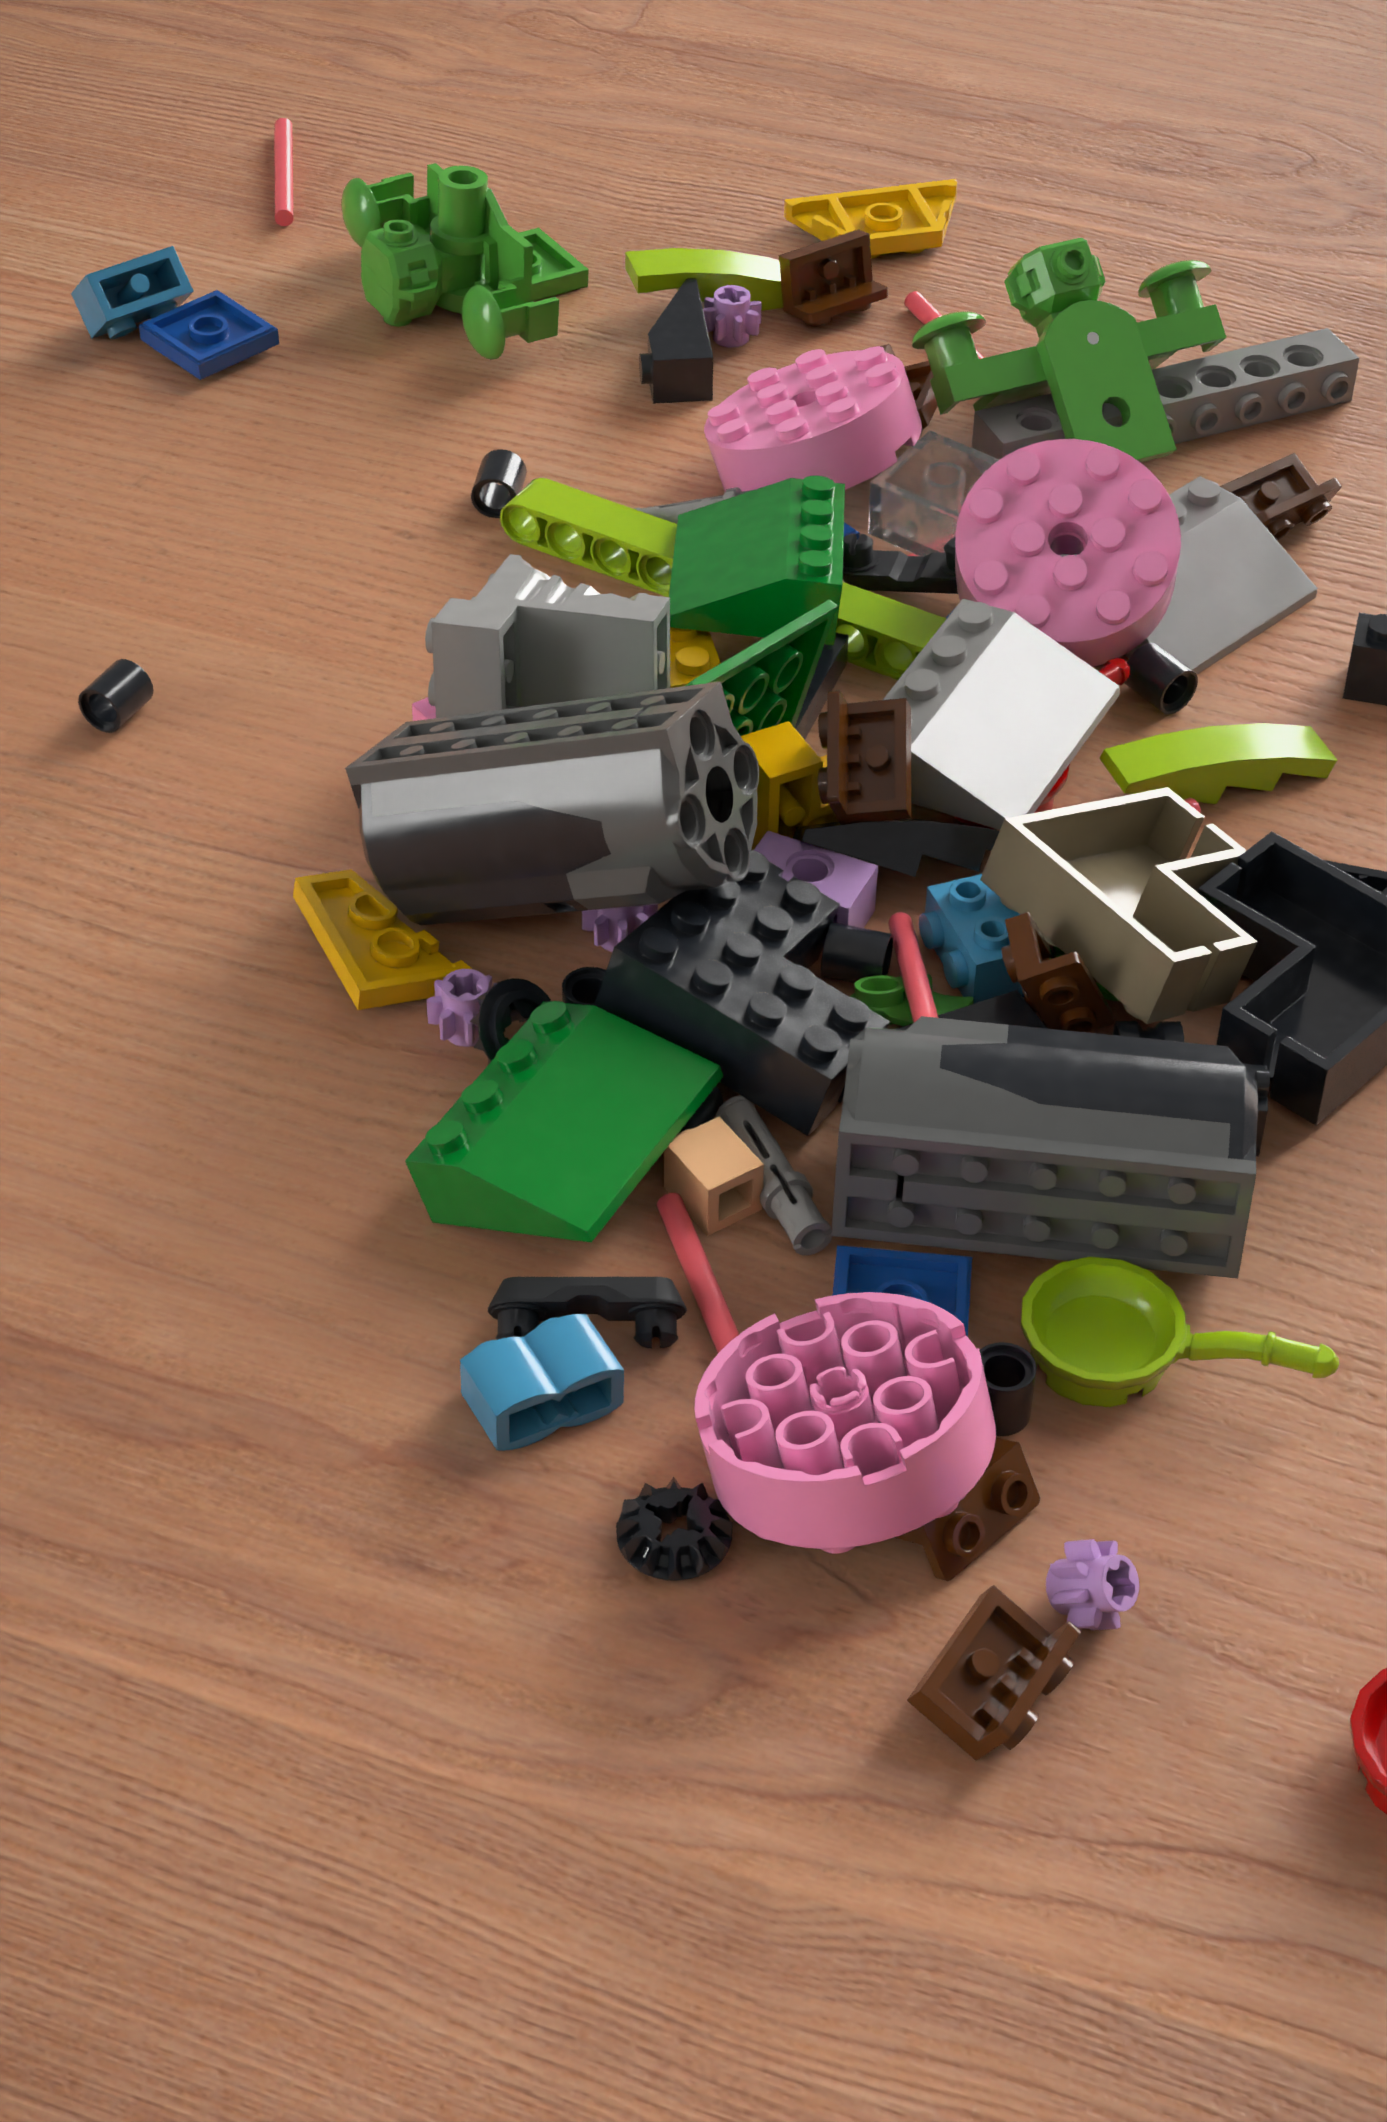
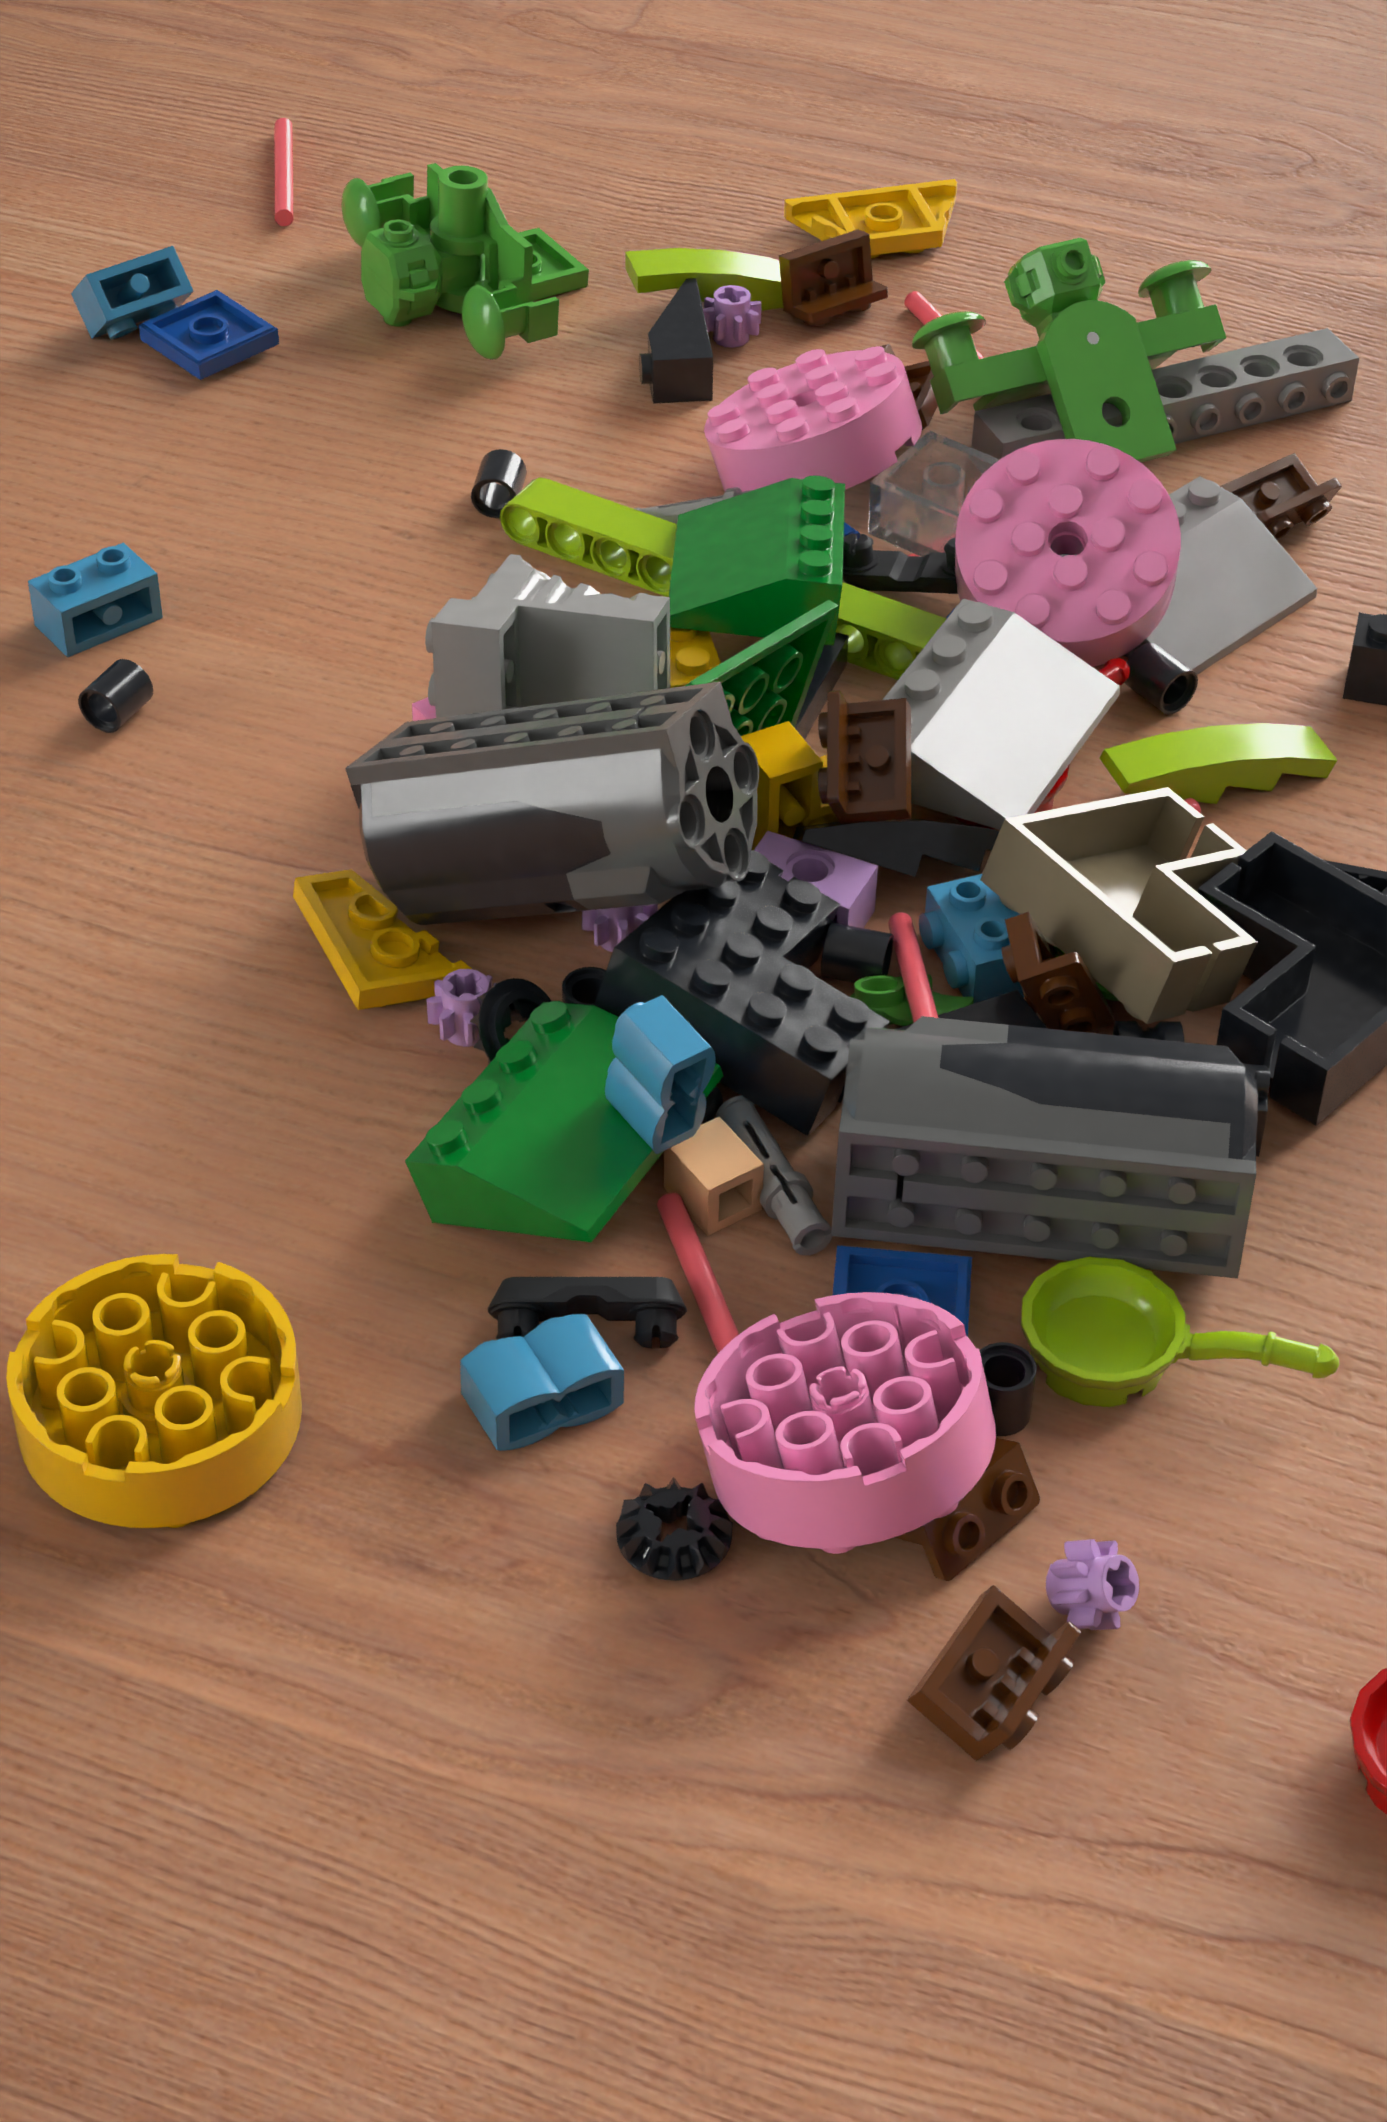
none -> yellow brick [6,1254,302,1528]
none -> dark azure brick [28,542,163,657]
none -> dark azure brick [605,995,715,1154]

